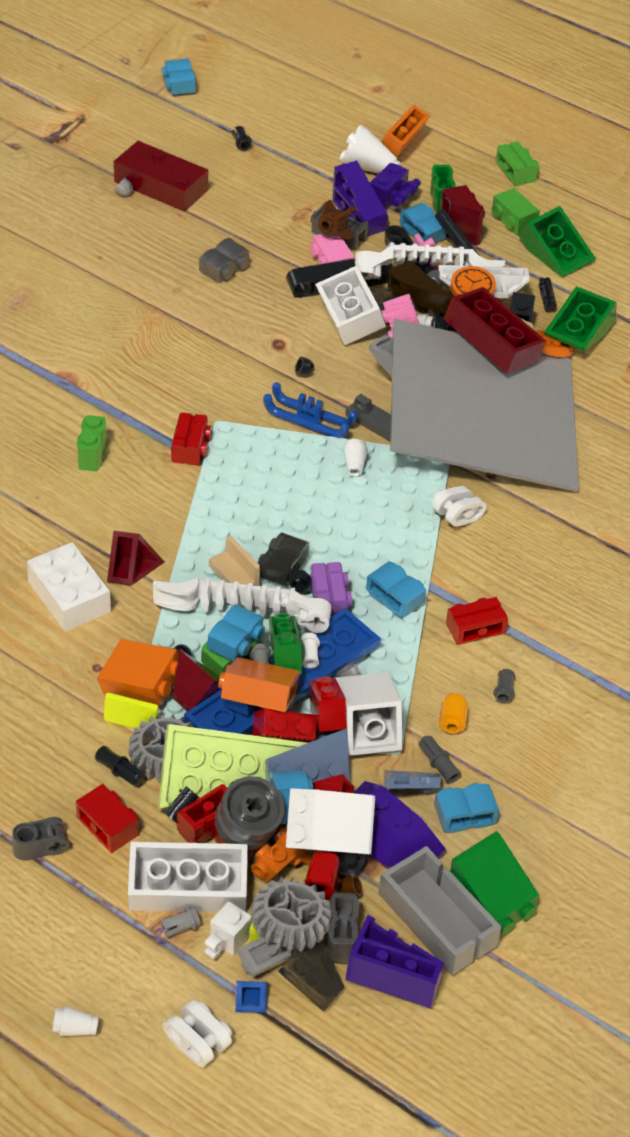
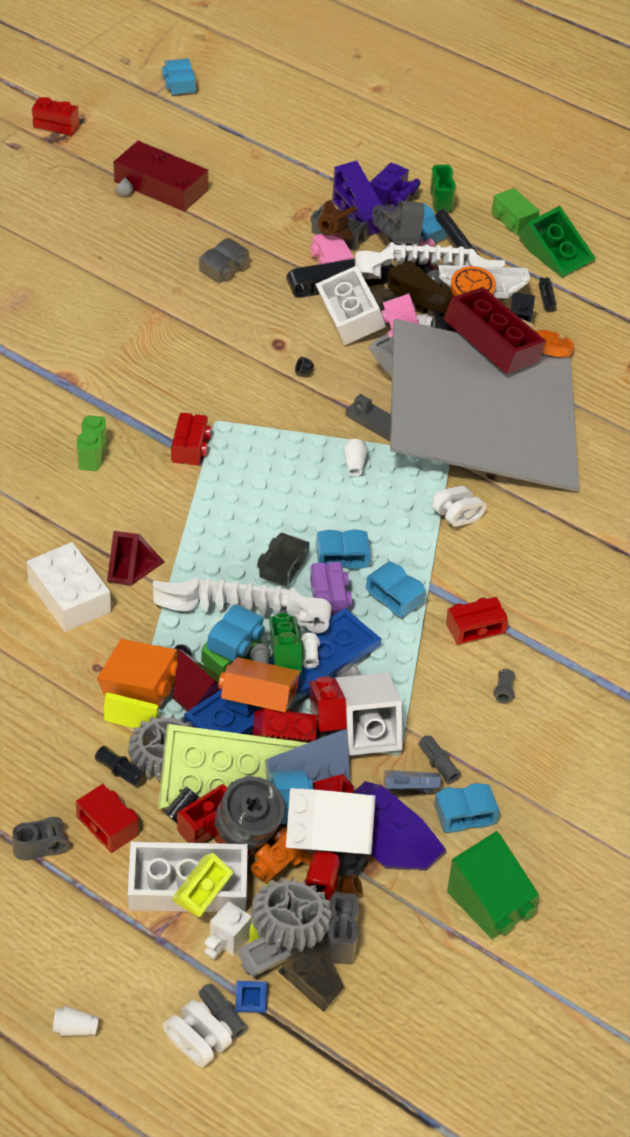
light grey pin [161,908,200,938] -> none
tan panel [209,535,260,586] -> none
black pin [232,126,252,151] -> none
blue piece [263,382,358,438] -> none
black hinge [290,570,311,593] -> none
white cone [339,125,401,174] -> none
dark purple wedge [345,914,444,1008] -> none
light grey piece [379,846,501,975] -> none
orange brick [381,104,430,158] -> none
light orange brick [439,693,468,734] -> none
dark red slope [440,185,485,246] -> none
bright green brick [496,141,539,186] -> none
green slope [544,286,617,352] -> none
none -> red brick [32,97,79,136]
none -> neon yellow slope [171,853,234,917]
none -> dark grey axle [198,983,247,1040]
none -> dark azure brick [316,529,370,569]
none -> dark grey beam [372,201,425,244]

